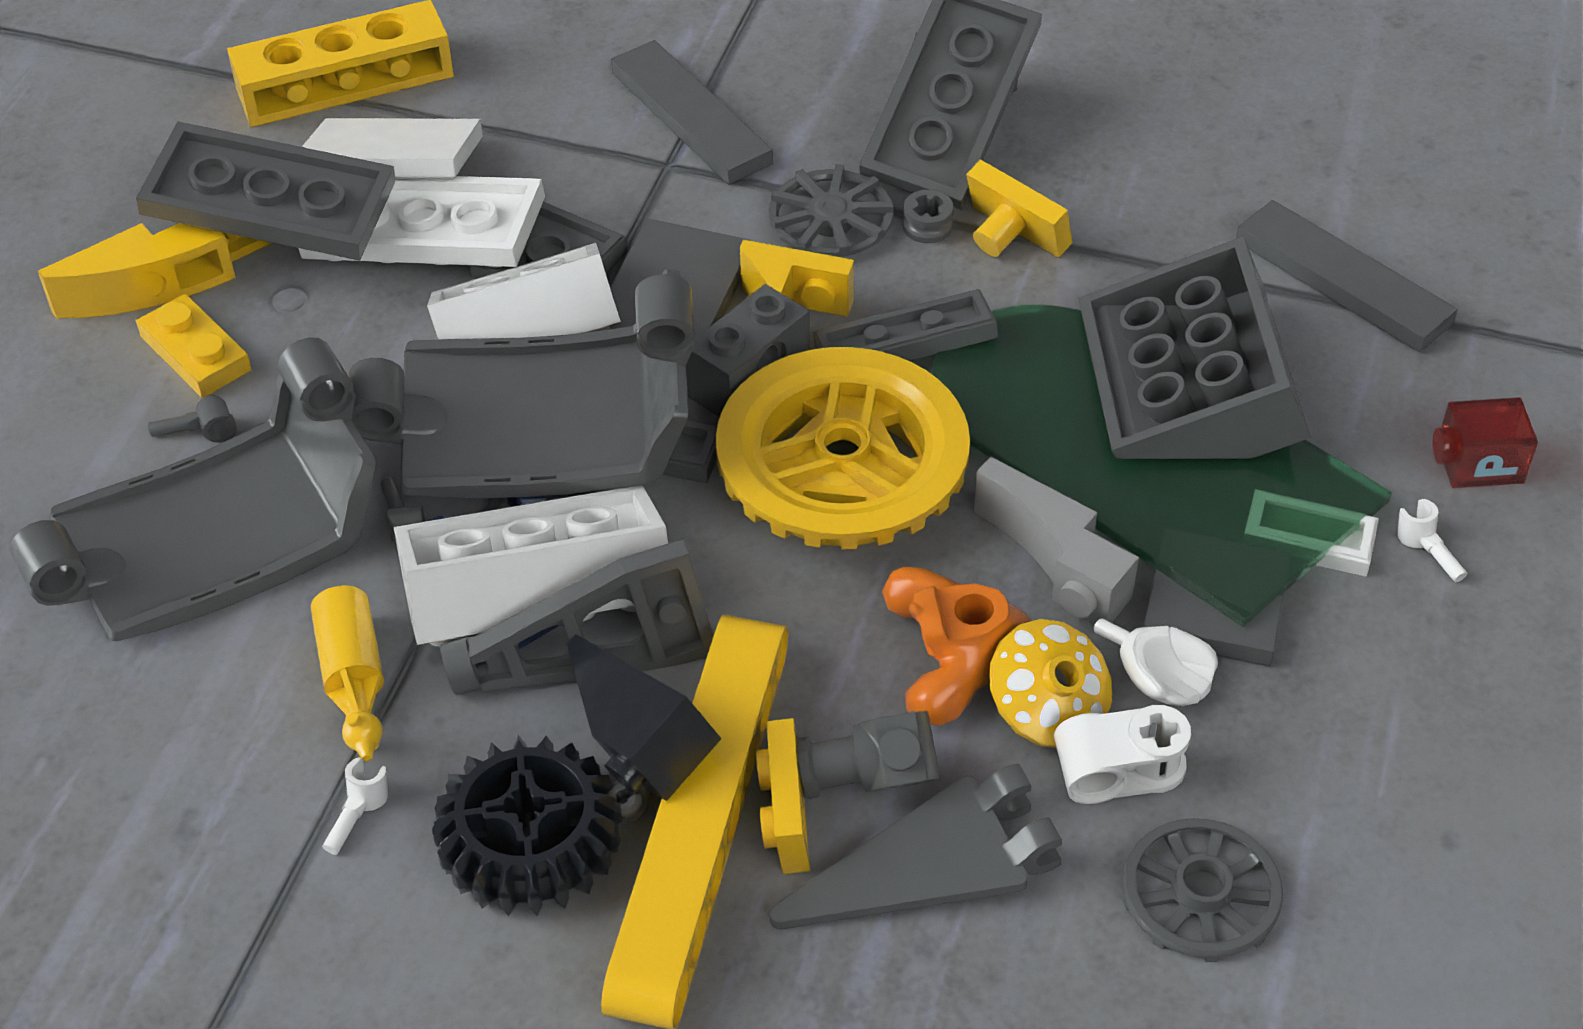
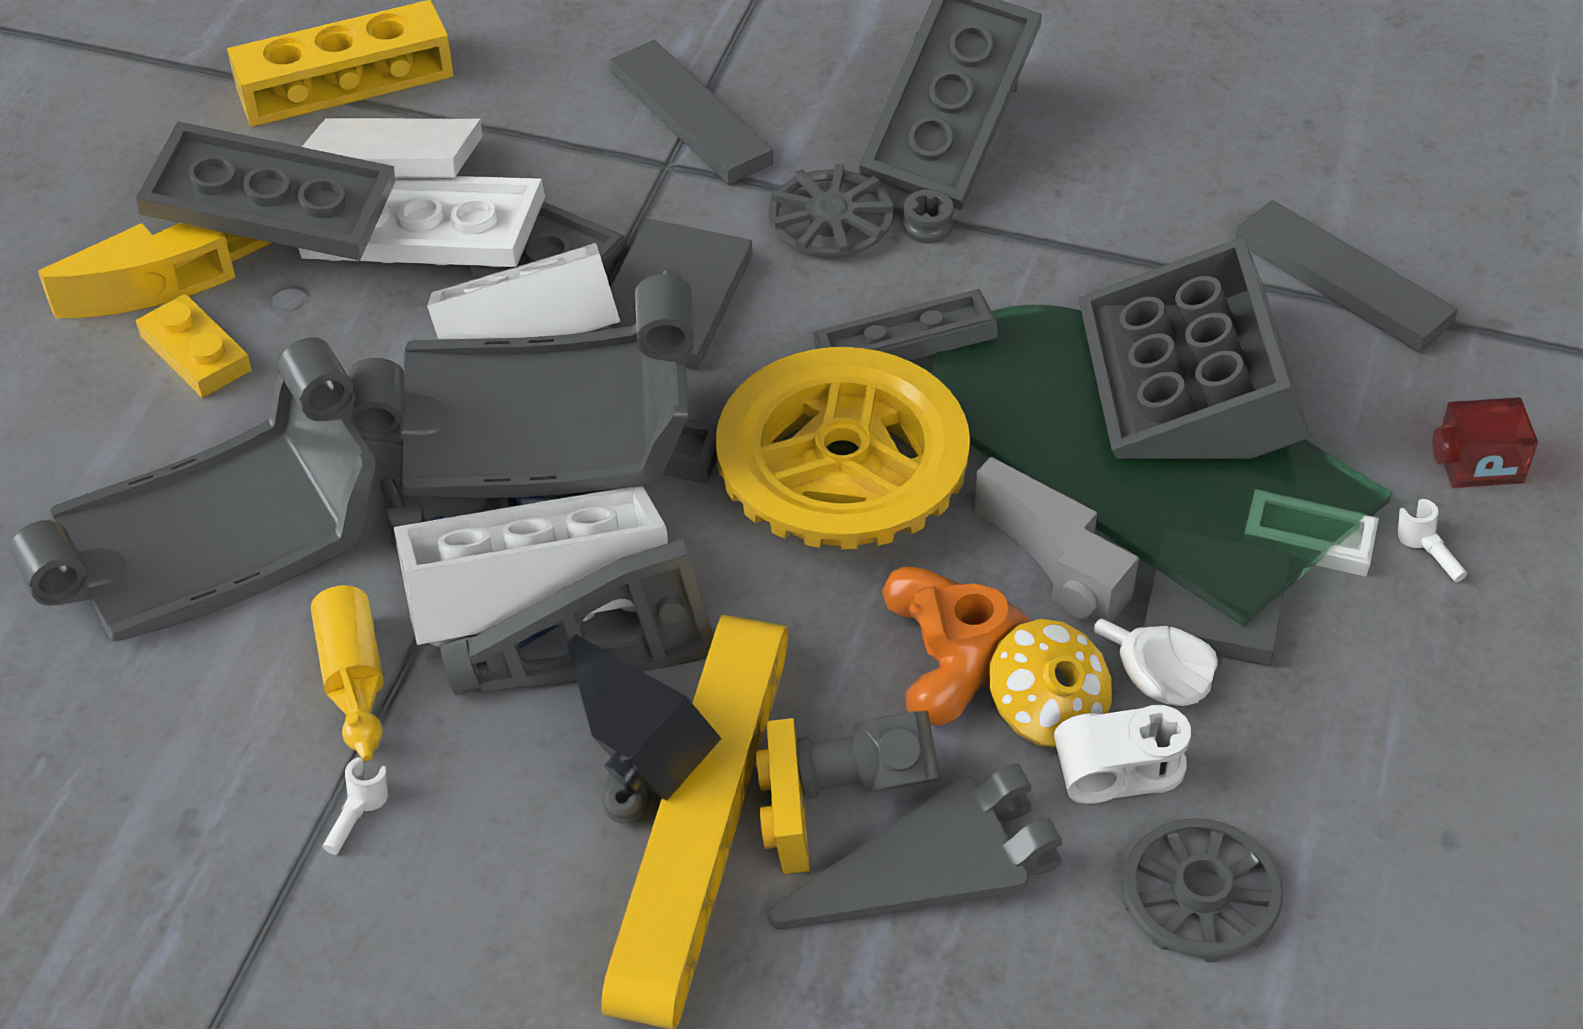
dark grey hand [148,395,237,442] -> none
black gear [432,735,622,917] -> none
dark grey brick [686,284,810,417] -> none
yellow slope [740,240,854,317] -> none
yellow tile [966,159,1073,258] -> none

